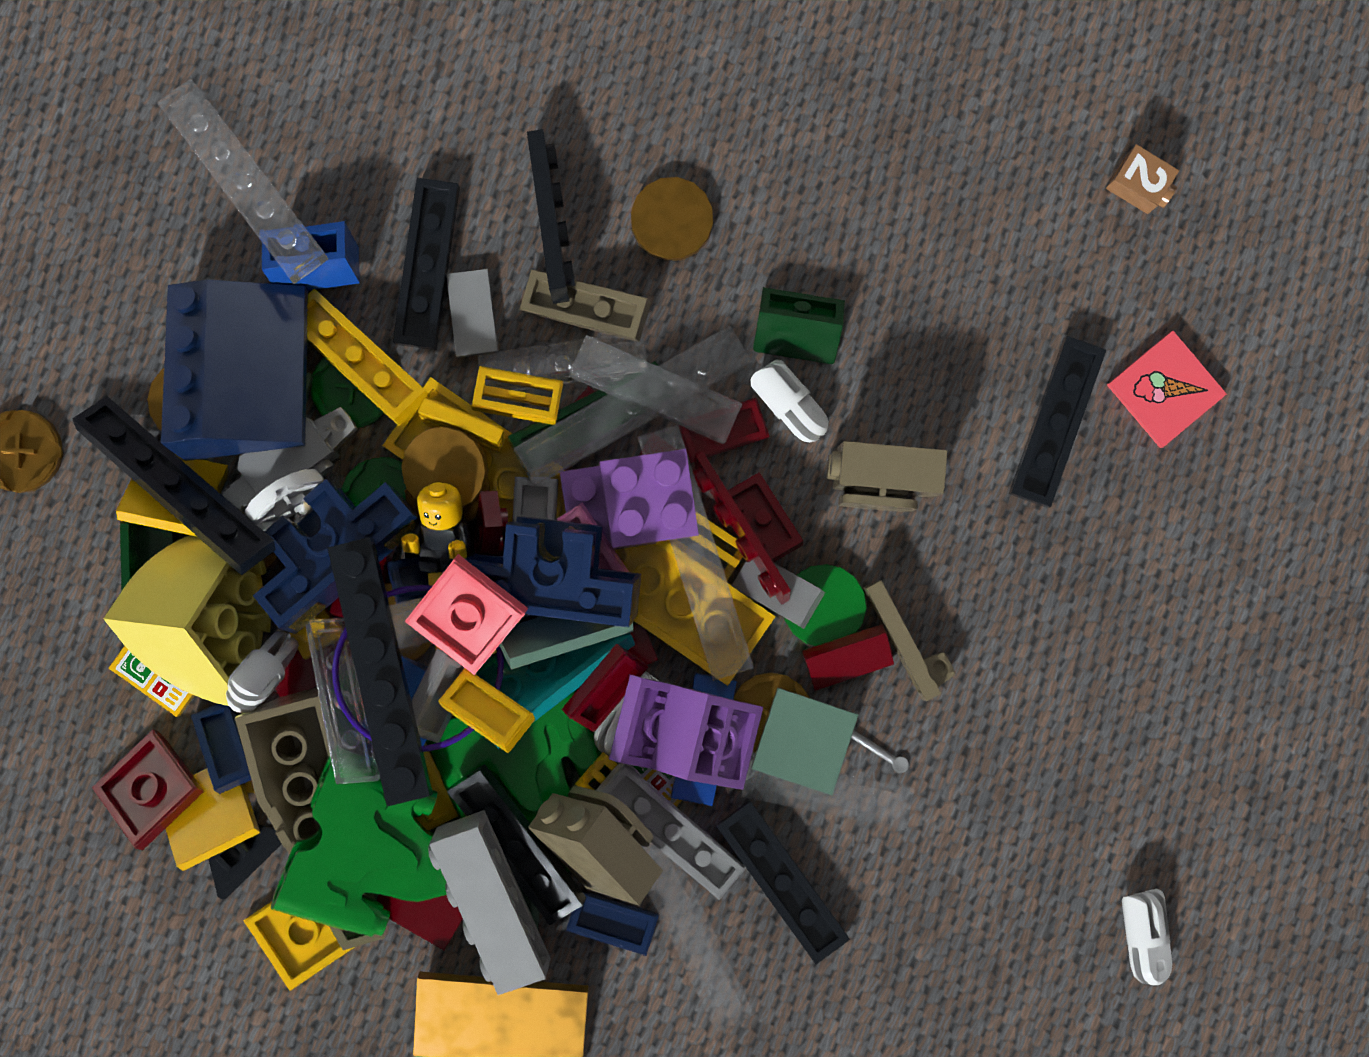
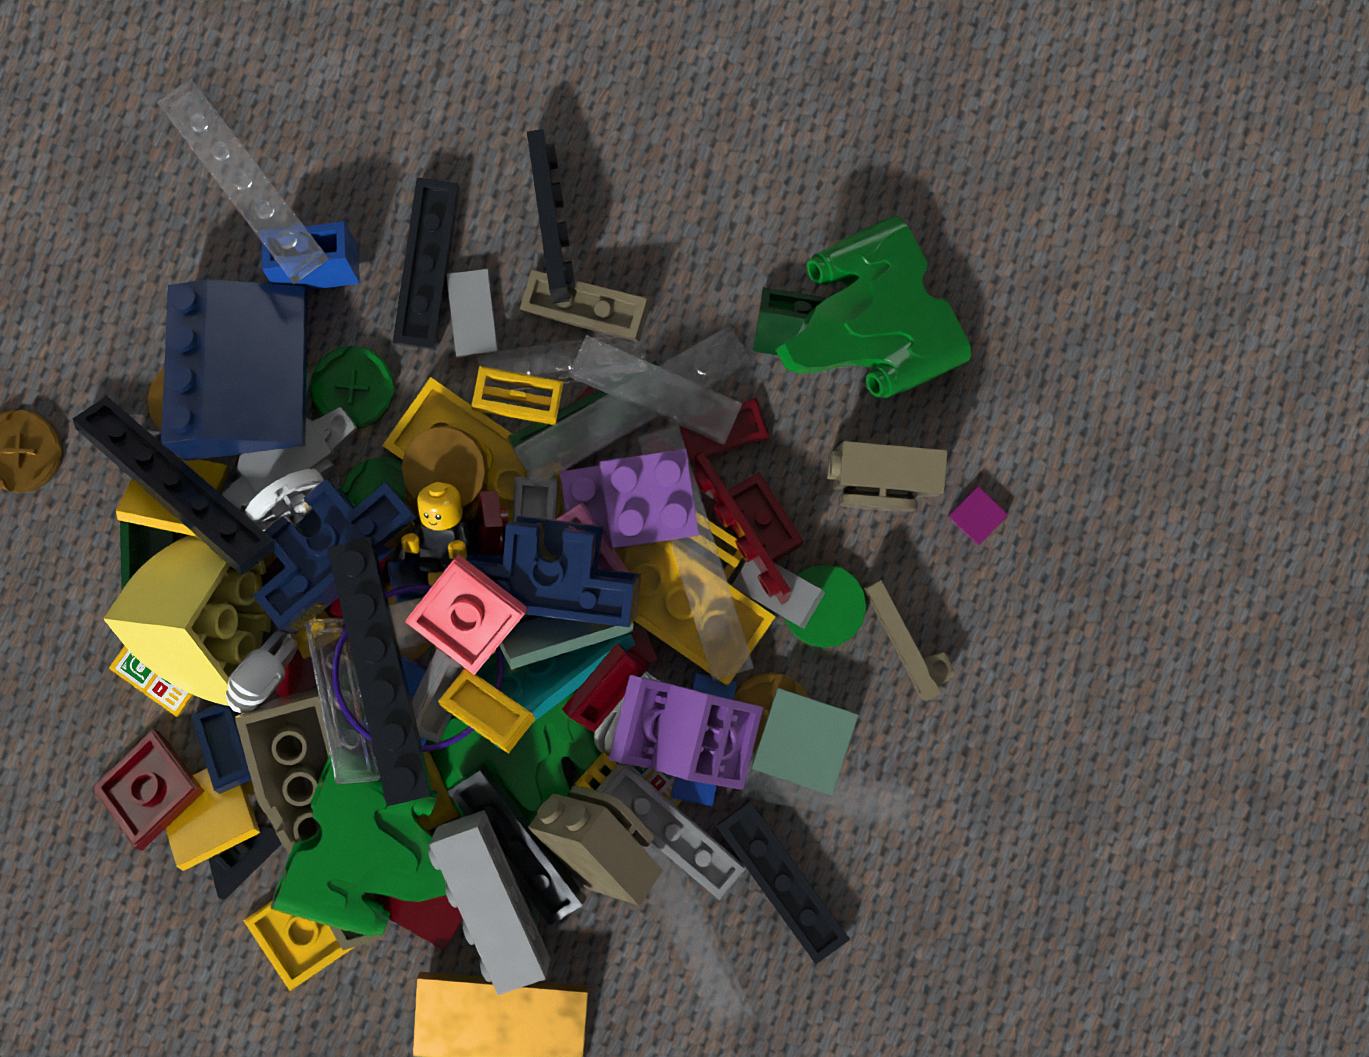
yellow plate [307,289,429,426] -> none
yellow tile [418,397,505,453] -> none
dark blue tile [566,889,659,956] -> none
pearl gold tile [631,177,713,261] -> none
white arm [750,360,829,443] -> none
dark red tile [802,624,894,691] -> none
light grey hinge [851,730,909,773] -> none
black plate [1008,336,1106,508] -> none
medium nougat brick [1105,144,1180,214] -> none
coral tile [1107,331,1227,448] -> none
white arm [1122,889,1172,985] -> none
none -> green rock [776,215,971,398]
none -> magenta tile [948,486,1008,545]

